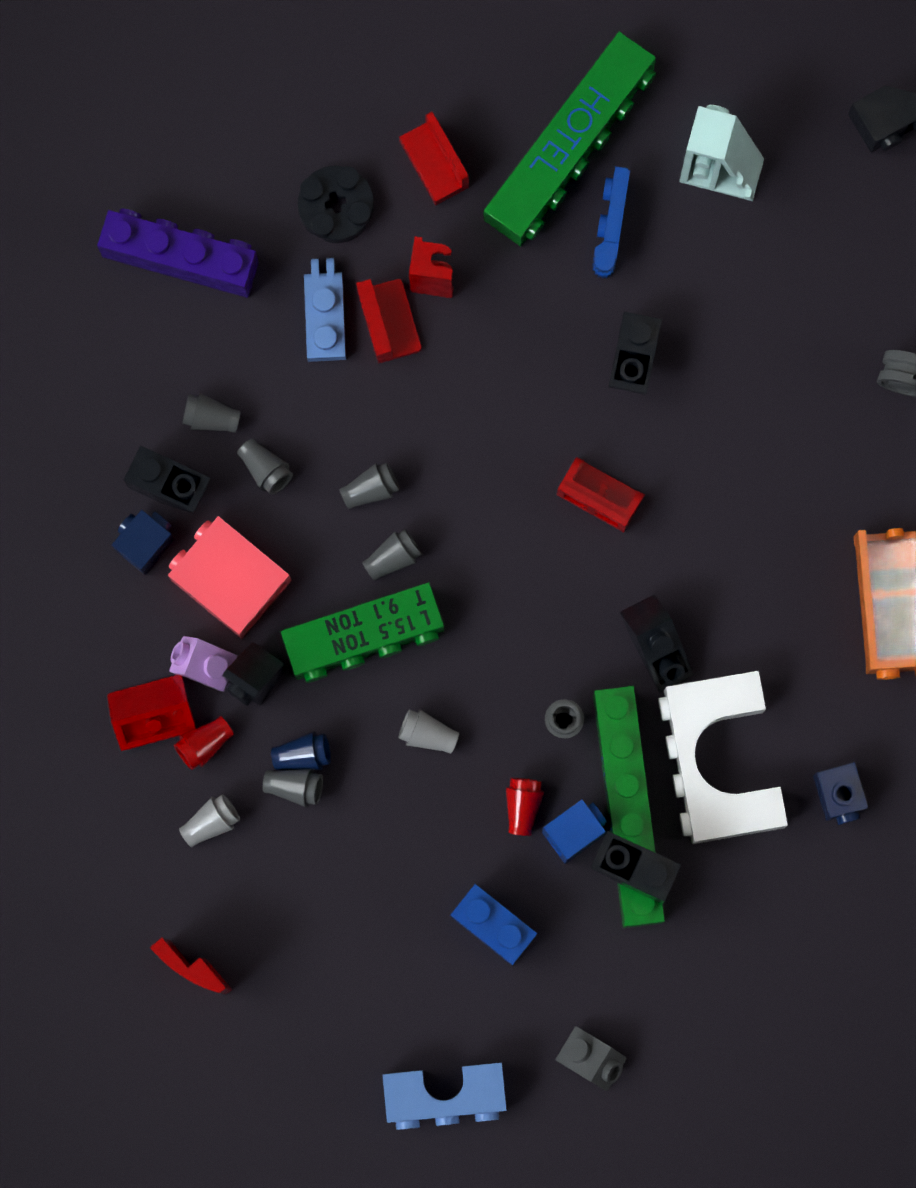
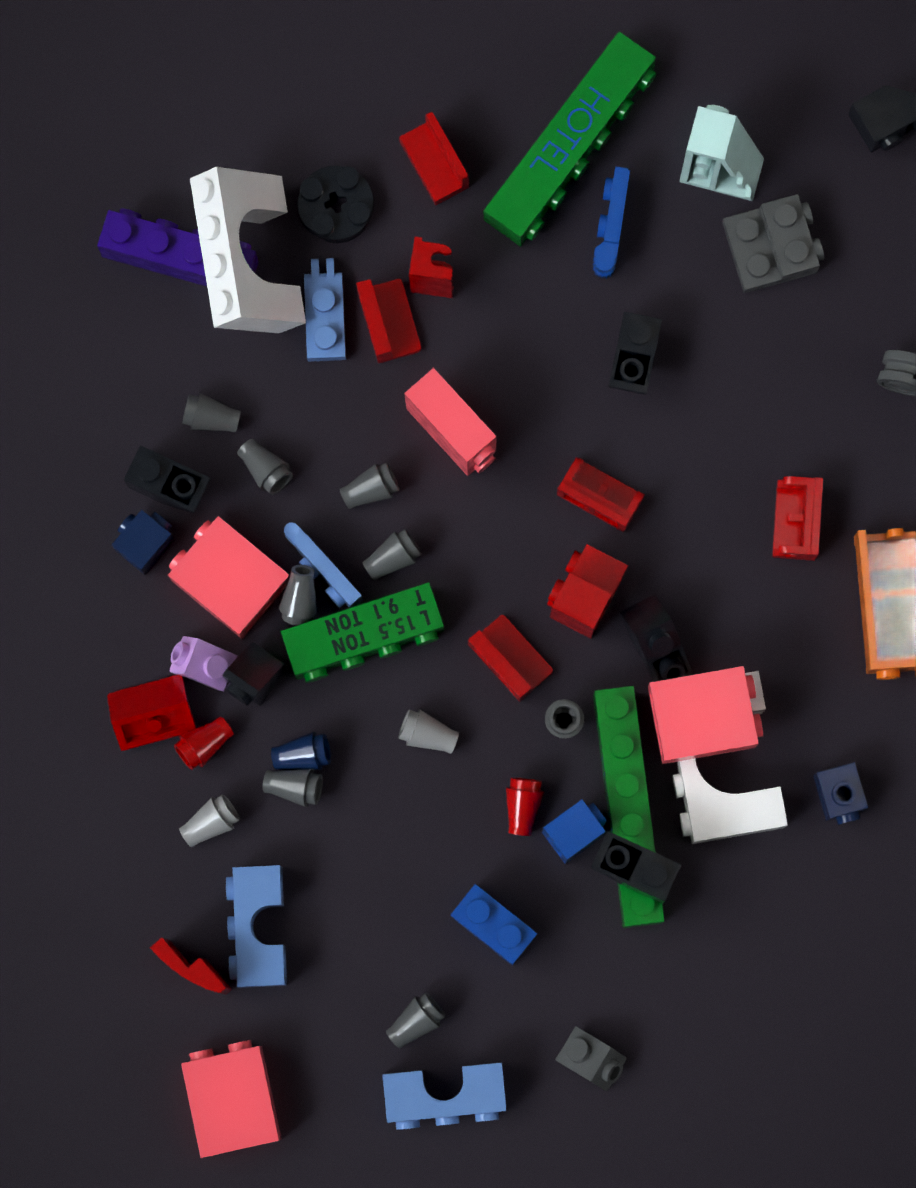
none -> coral brick [181,1040,282,1158]
none -> white arch [190,167,306,333]
none -> medium blue arch [226,865,287,988]
none -> dark grey cone [279,565,317,625]
none -> medium blue hinge [284,522,363,608]
none -> dark grey cone [386,992,446,1049]
none -> coral brick [404,368,496,476]
none -> red panel [468,615,553,702]
none -> red brick [547,544,628,639]
none -> coral brick [648,666,763,764]
none -> dark grey plate [722,194,824,293]
none -> red hinge [772,476,823,561]

